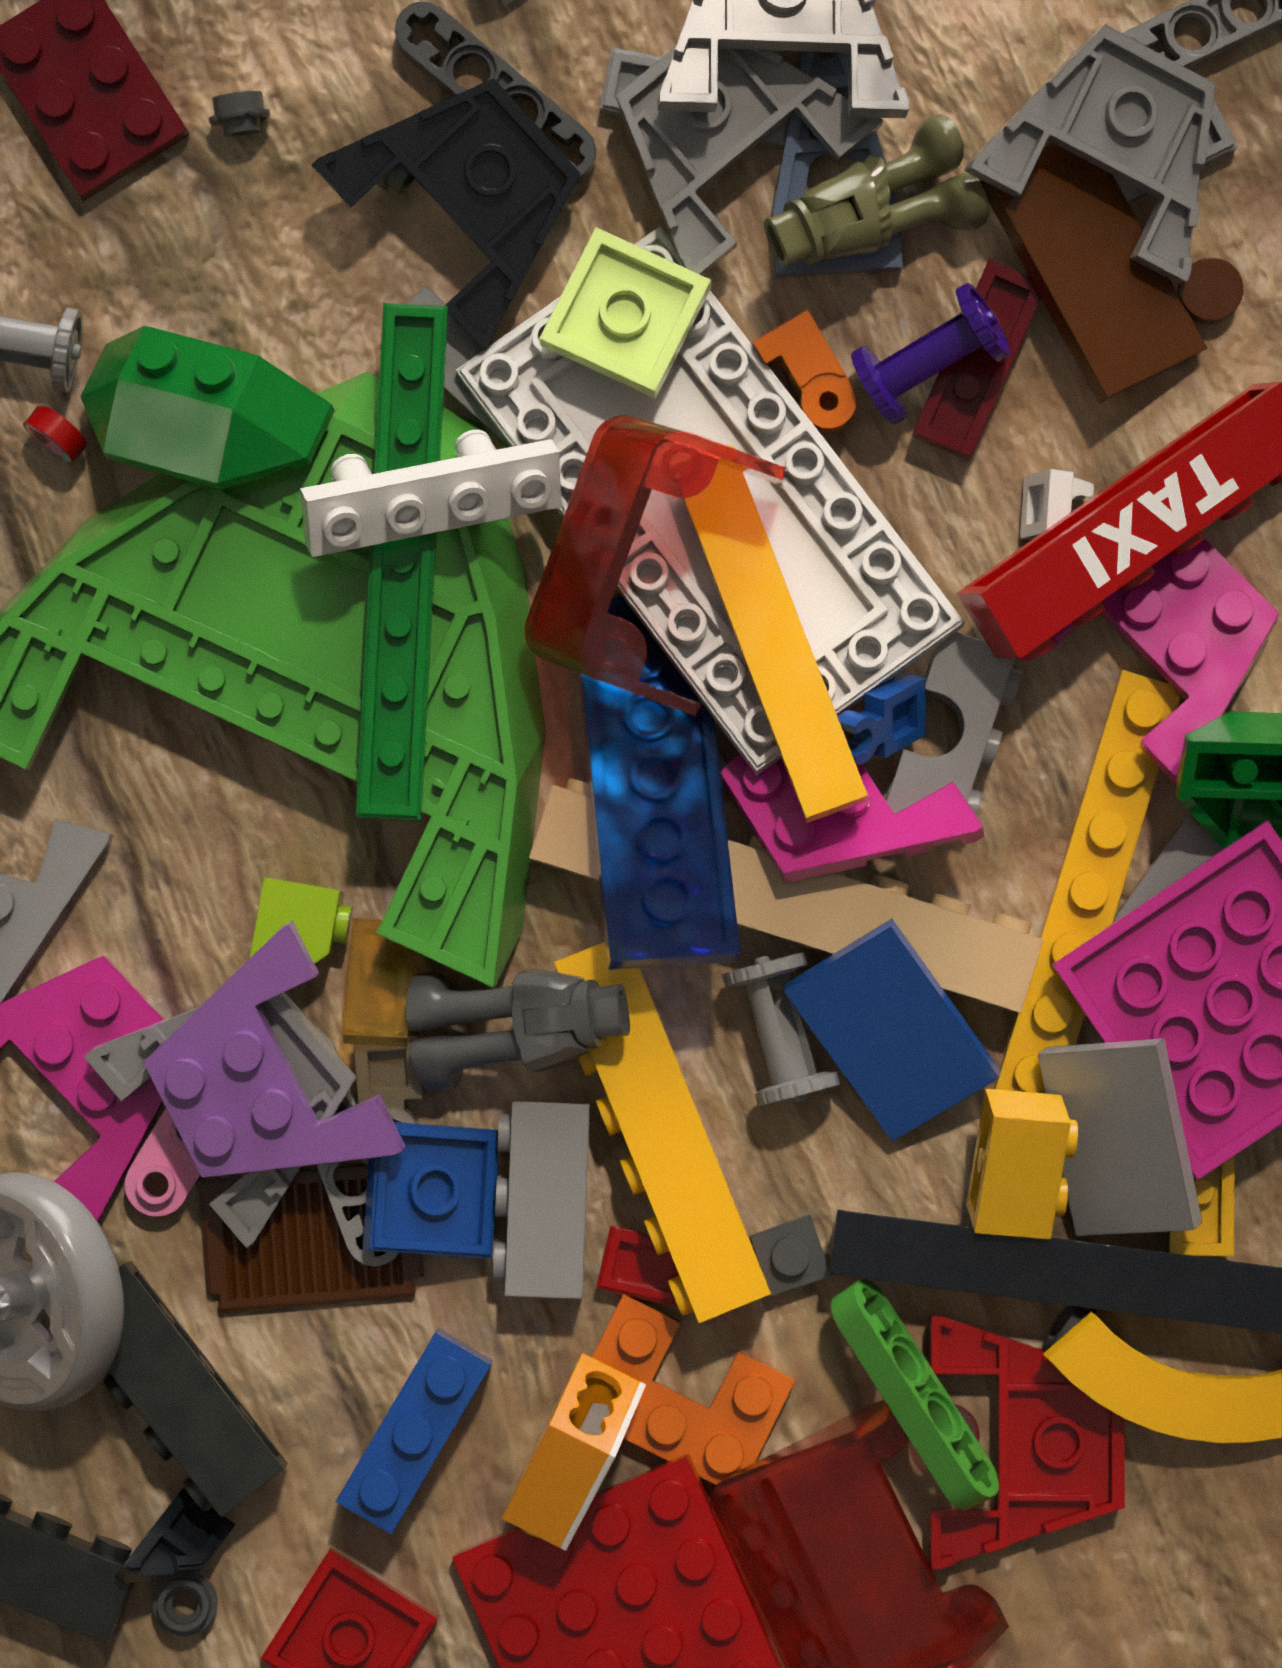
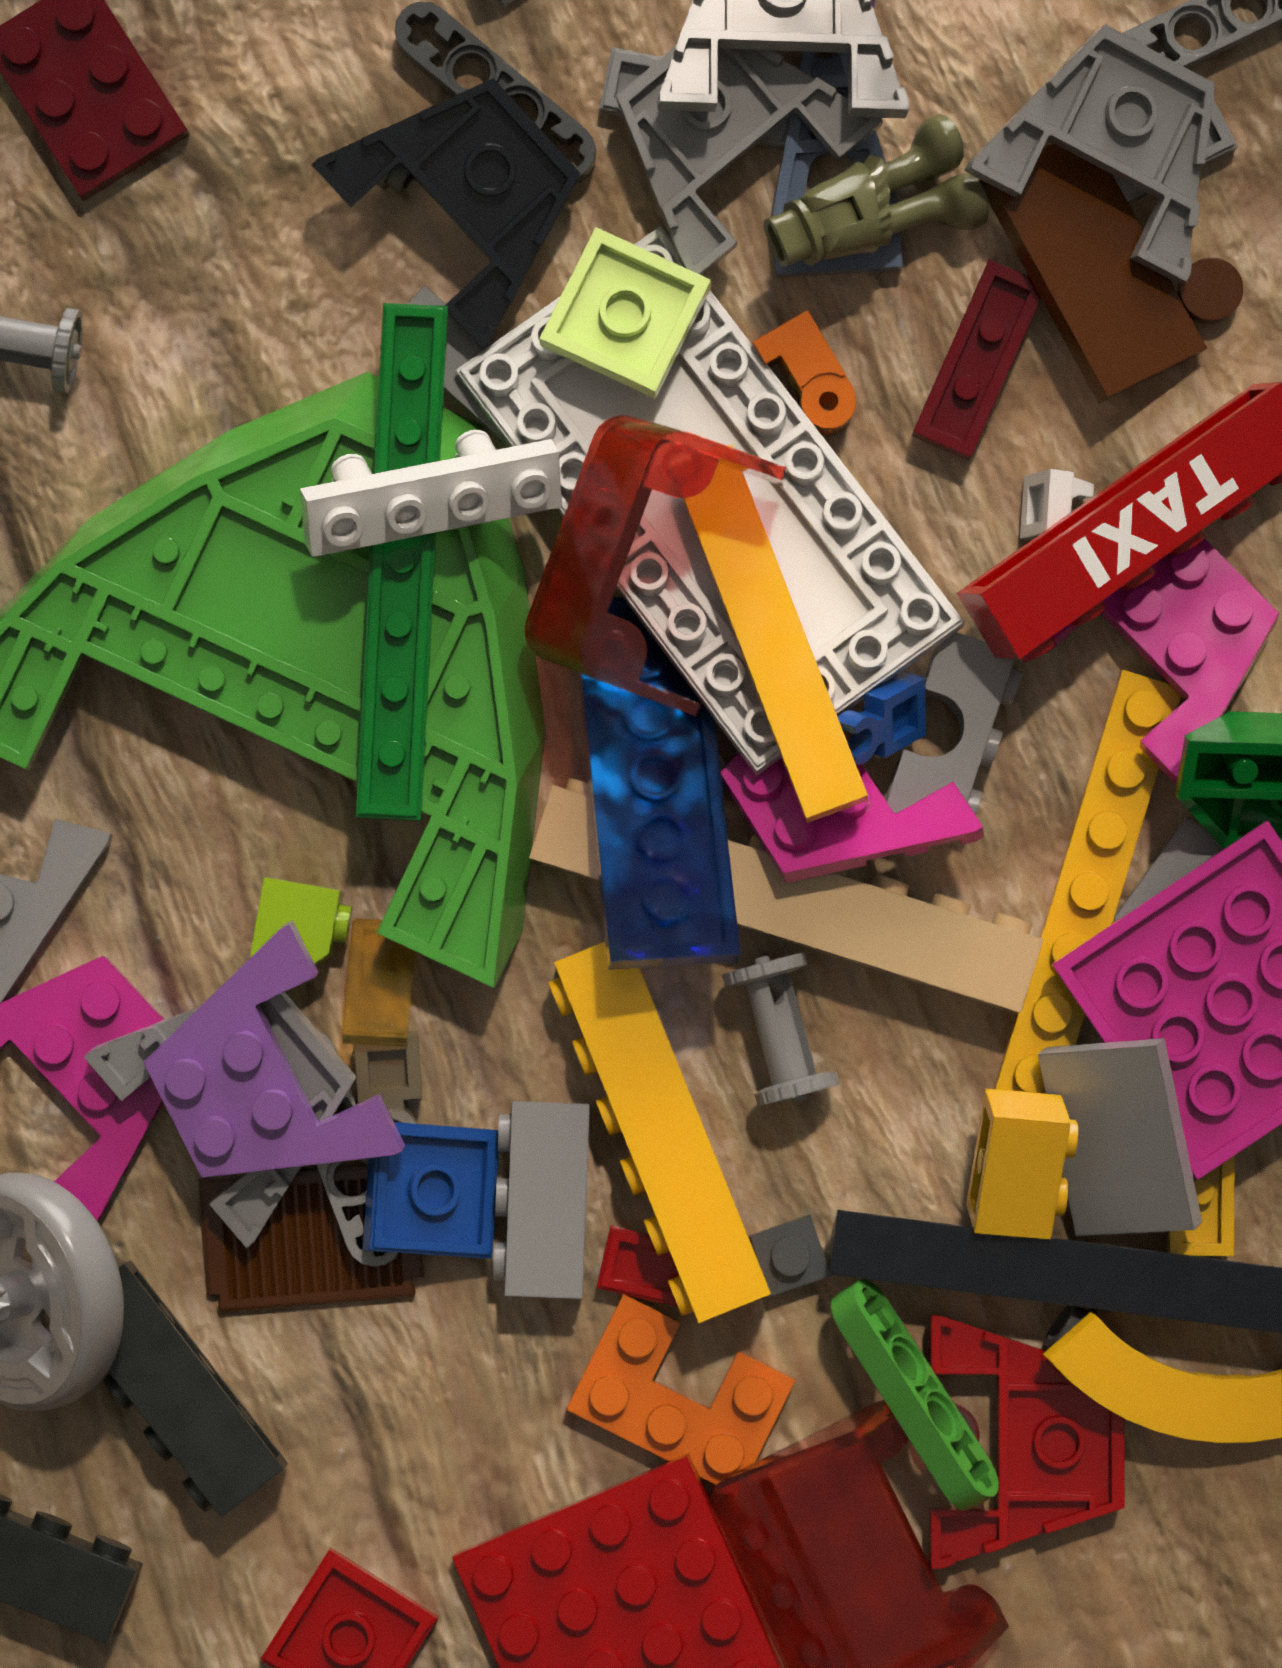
red tile [23,405,87,465] -> none
green wedge [80,325,335,490] -> none
black tile [115,1487,236,1583] -> none
bright pink plate [125,1108,201,1217] -> none
dark grey plate [153,1573,218,1636] -> none
dark grey plate [208,91,270,137] -> none
blue brick [335,1328,493,1535] -> none
dark grey piece [405,970,630,1094] -> none
light orange piece [501,1353,646,1551] -> none
blue tile [784,919,1000,1142] -> none
dark purple hose [851,282,1011,425] -> none

